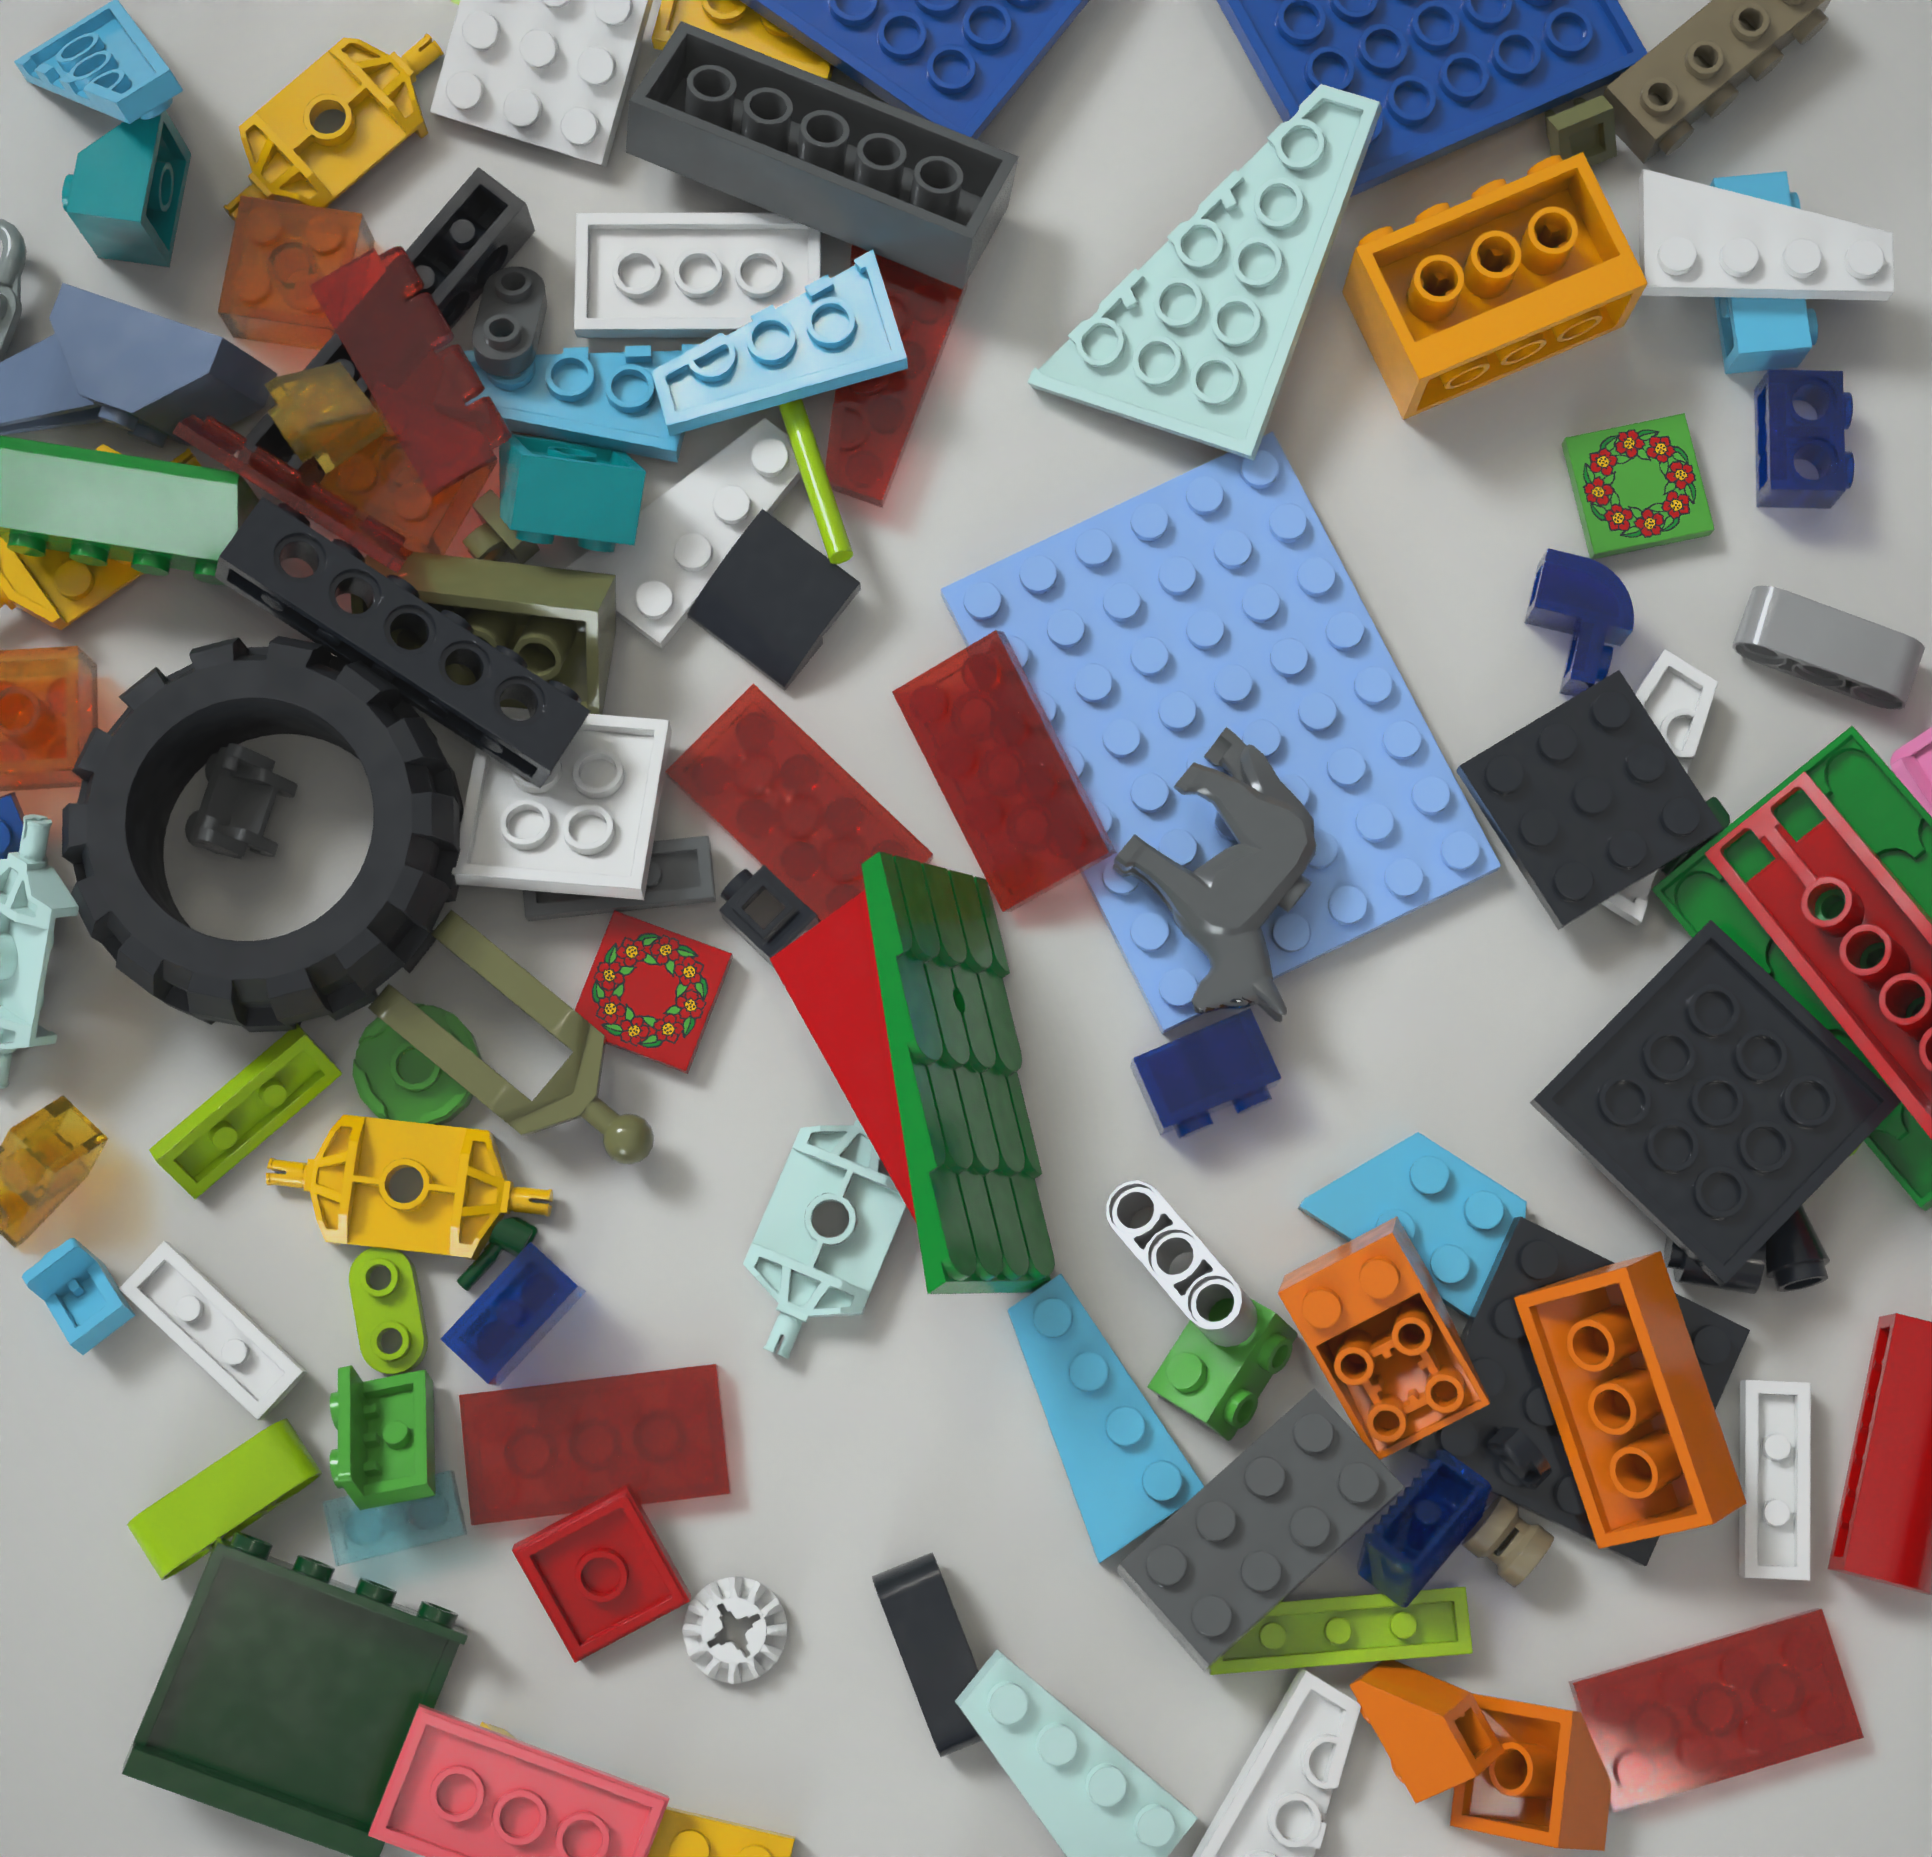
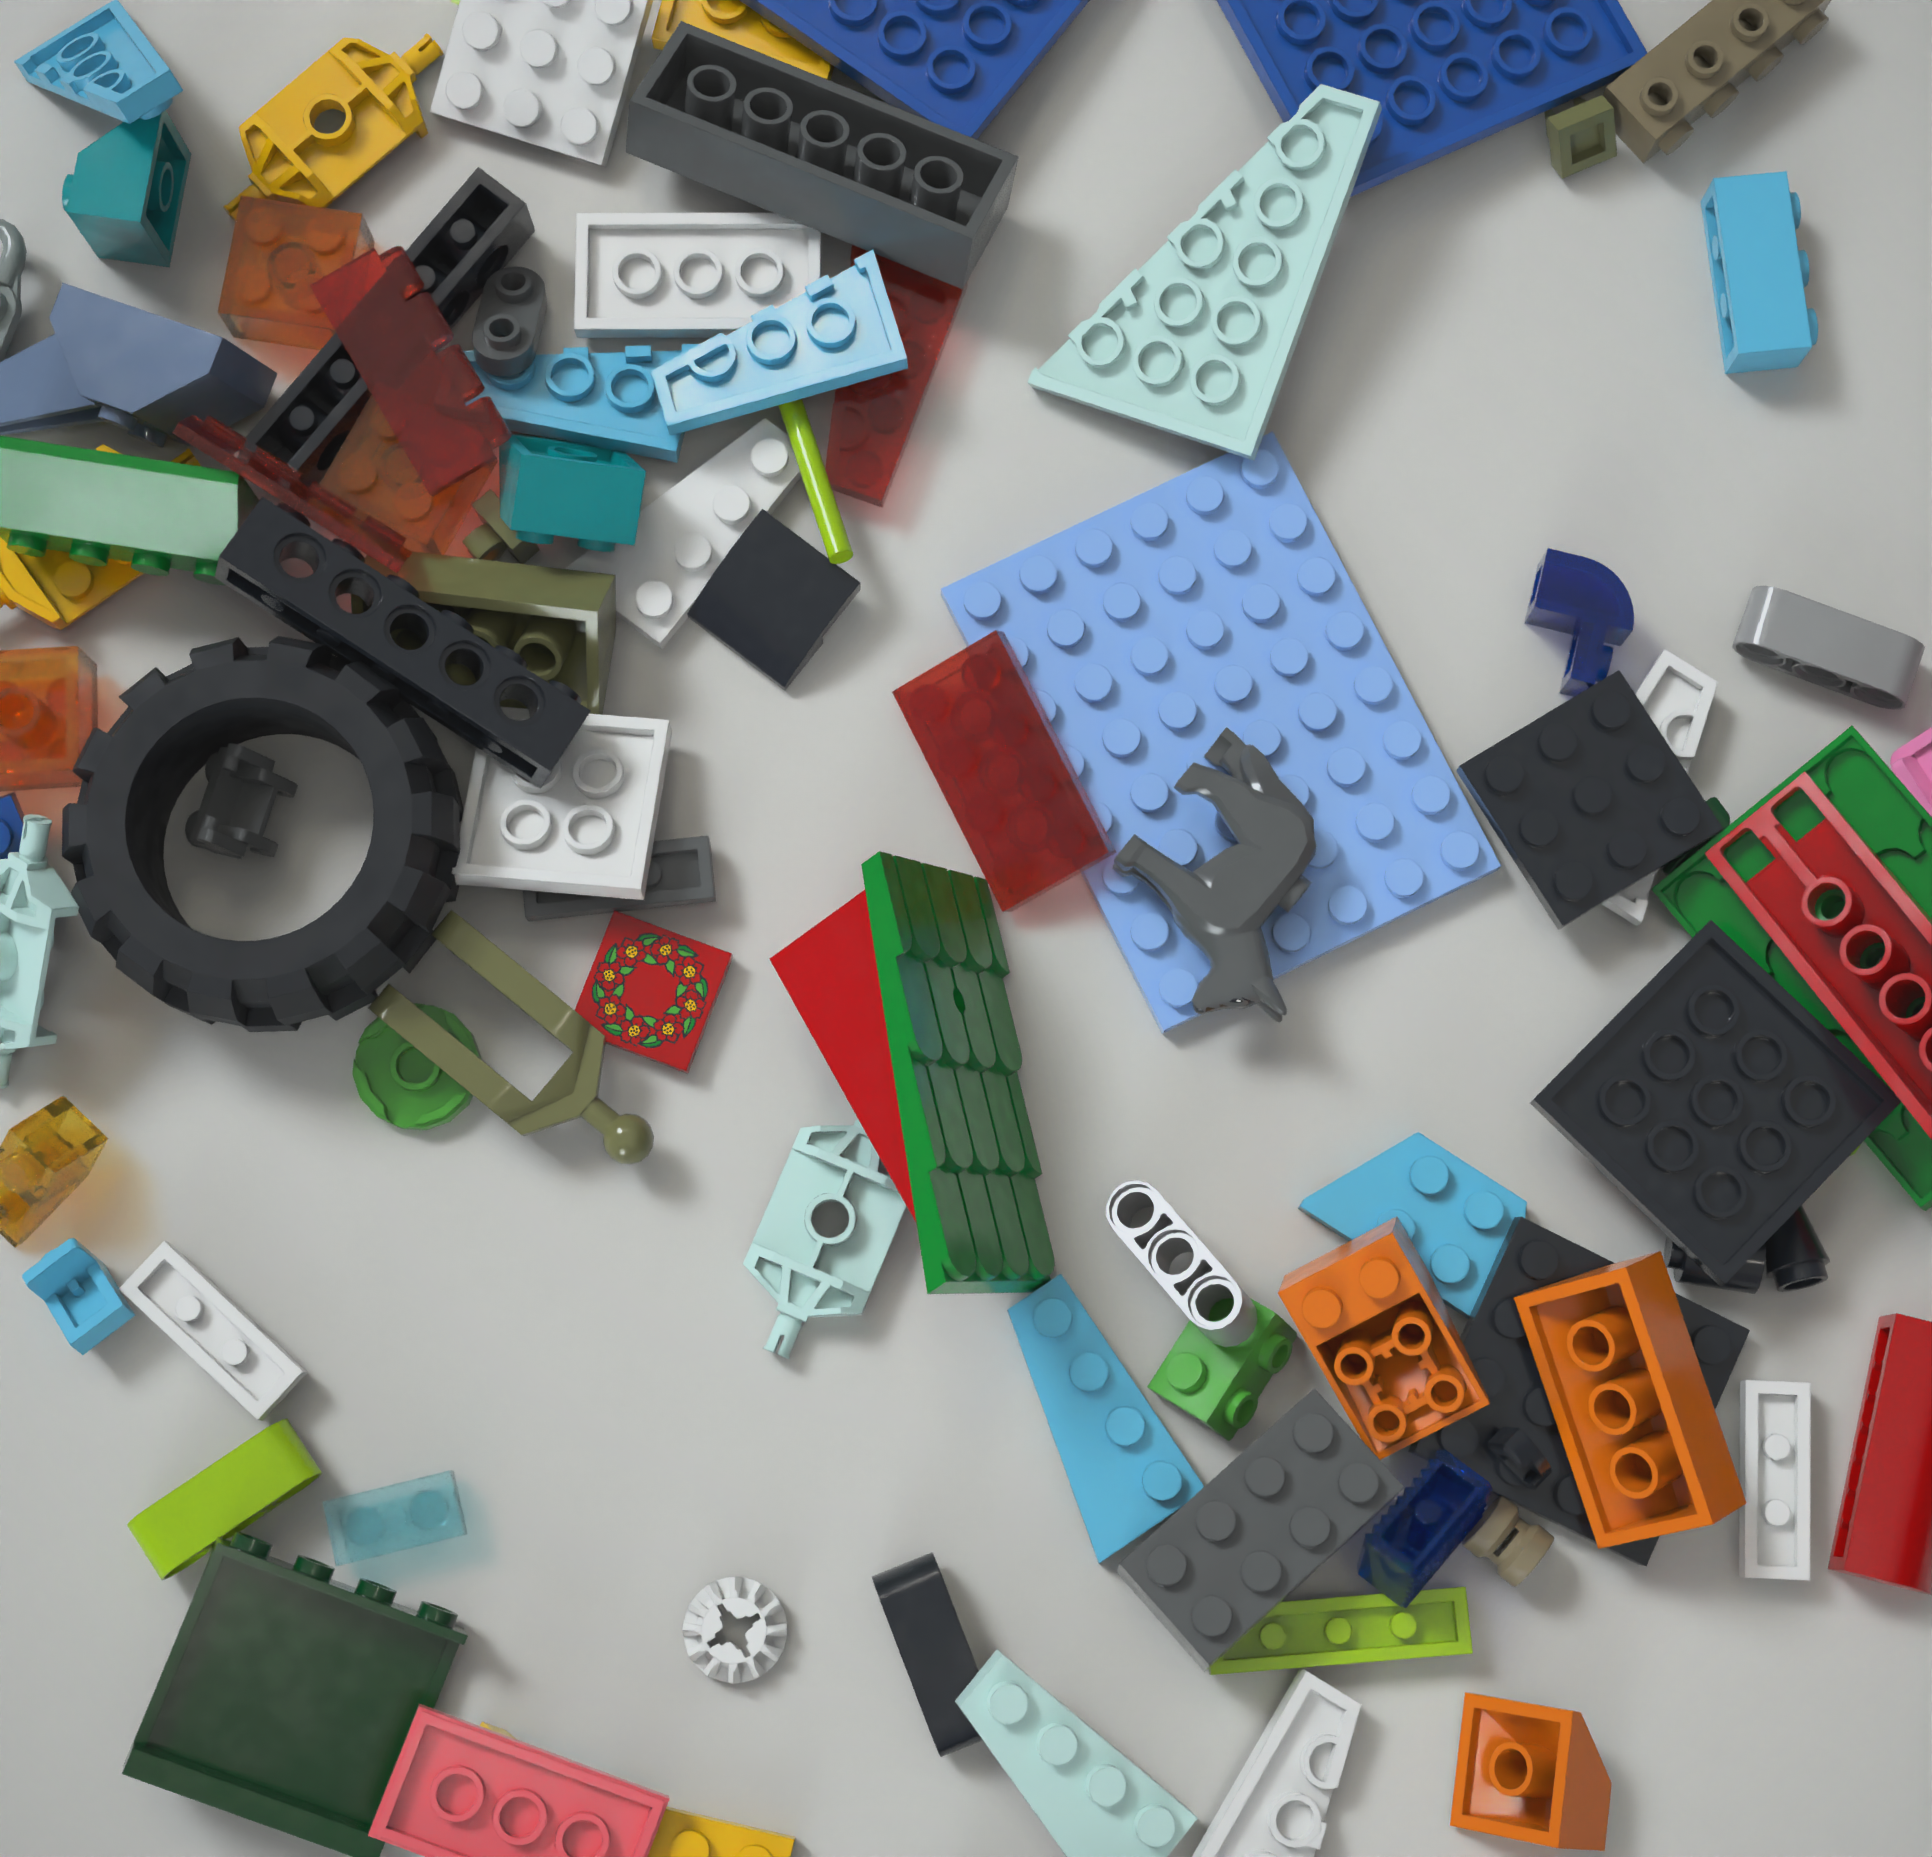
lime plate [149,1023,342,1199] -> none
clear yellow slope [264,362,387,474] -> none
yellow plate [266,1114,553,1260] -> none
bright green bracket [329,1365,436,1510] -> none
lime plate [349,1247,428,1375] -> none
clear blue brick [440,1242,586,1386] -> none
dark green hand [457,1217,538,1291] -> none
clear red plate [459,1364,732,1525] -> none
red tile [512,1483,691,1663] -> none
clear red plate [665,683,934,922] -> none
black window [719,865,819,969] -> none
clear blue brick [1130,1008,1282,1139] -> none
light orange brick [1342,152,1648,420] -> none
orange slope [1349,1660,1505,1804] -> none
tile [1561,413,1715,560] -> none
clear red plate [1569,1608,1864,1813] -> none
white wing [1639,169,1894,301] -> none
clear blue brick [1754,369,1854,509] -> none

